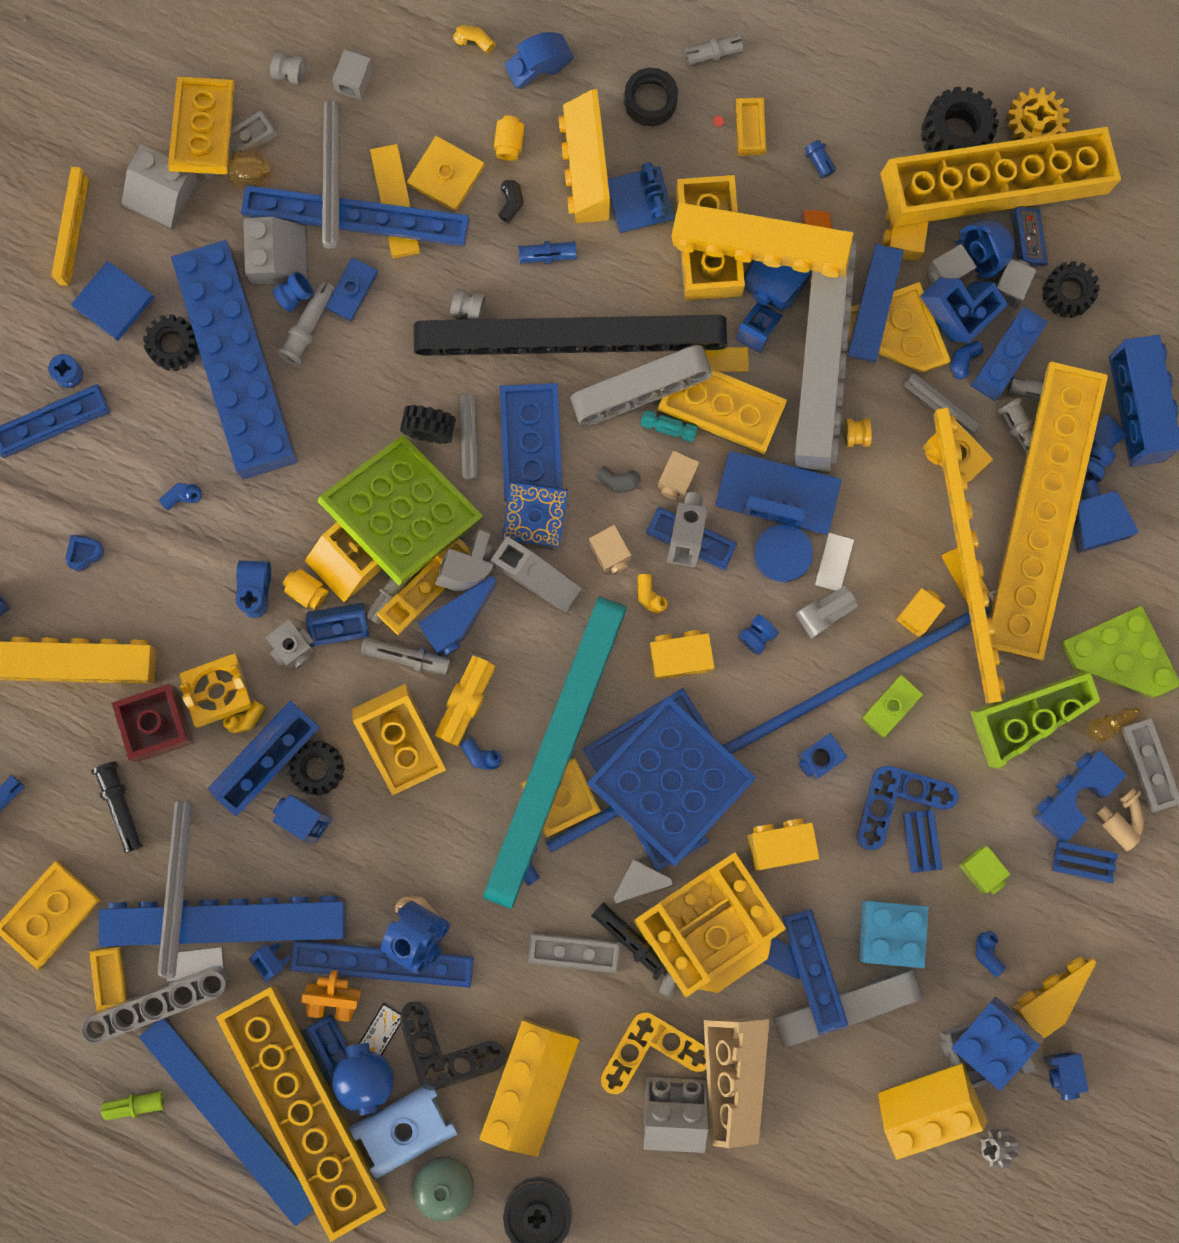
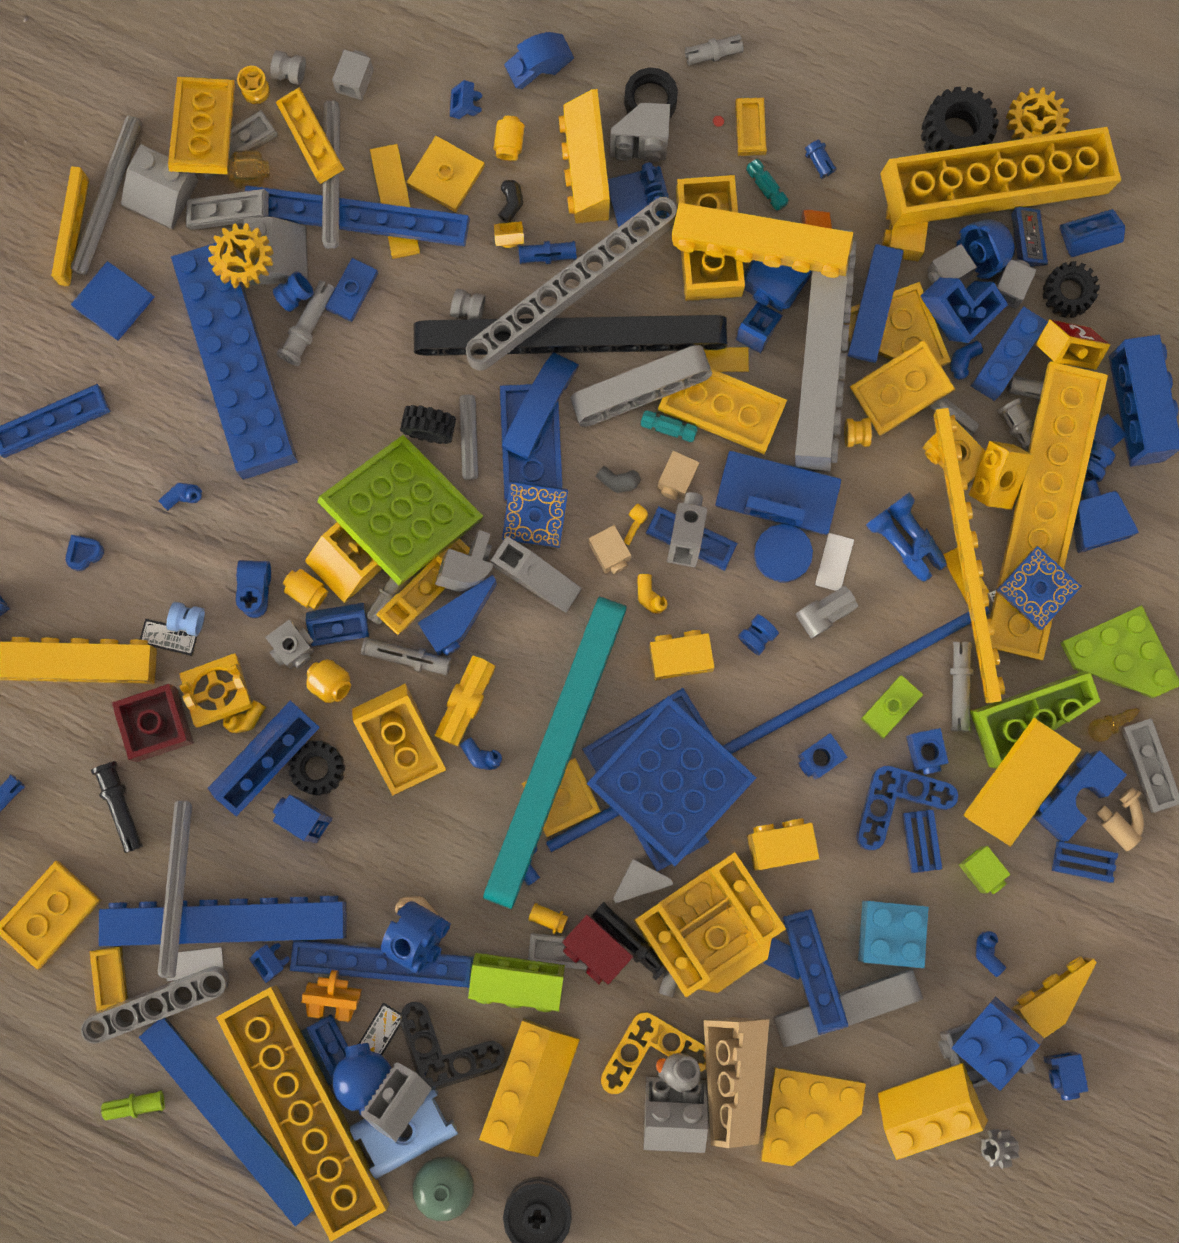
blue wheel [48,354,83,388] -> none
black tyre [143,314,199,371] -> none
yellow arm [453,25,496,54] -> none
yellow brick [896,588,945,637] -> none
none -> light grey axle [71,115,142,275]
none -> sticker [140,619,197,656]
none -> light blue wheel [166,601,205,637]
none -> light grey tile [186,189,269,230]
none -> yellow gear [208,223,274,288]
none -> yellow wheel [237,65,270,104]
none -> yellow tile [276,87,345,184]
none -> yellow head [306,659,351,703]
none -> light grey brick [361,1062,432,1142]
none -> blue tile [450,80,482,119]
none -> light grey beam [466,197,677,370]
none -> lime brick [468,953,565,1012]
none -> yellow plate [494,221,524,248]
none -> blue slope [502,352,579,460]
none -> yellow pin [528,902,568,934]
none -> dark red brick [562,914,633,985]
none -> light grey slope [610,103,670,162]
none -> yellow hand [624,504,648,545]
none -> light grey animal [656,1053,700,1092]
none -> teal axle [746,159,789,211]
none -> yellow plate [760,1067,866,1166]
none -> yellow tile [849,339,956,436]
none -> blue piece [866,492,947,582]
none -> blue brick [906,728,949,775]
none -> light grey pin [950,642,974,732]
none -> yellow tile [963,718,1081,847]
none -> yellow brick [968,441,1033,510]
none -> blue plate [996,546,1082,630]
none -> yellow brick [1035,319,1111,370]
none -> blue slope [1059,209,1125,257]

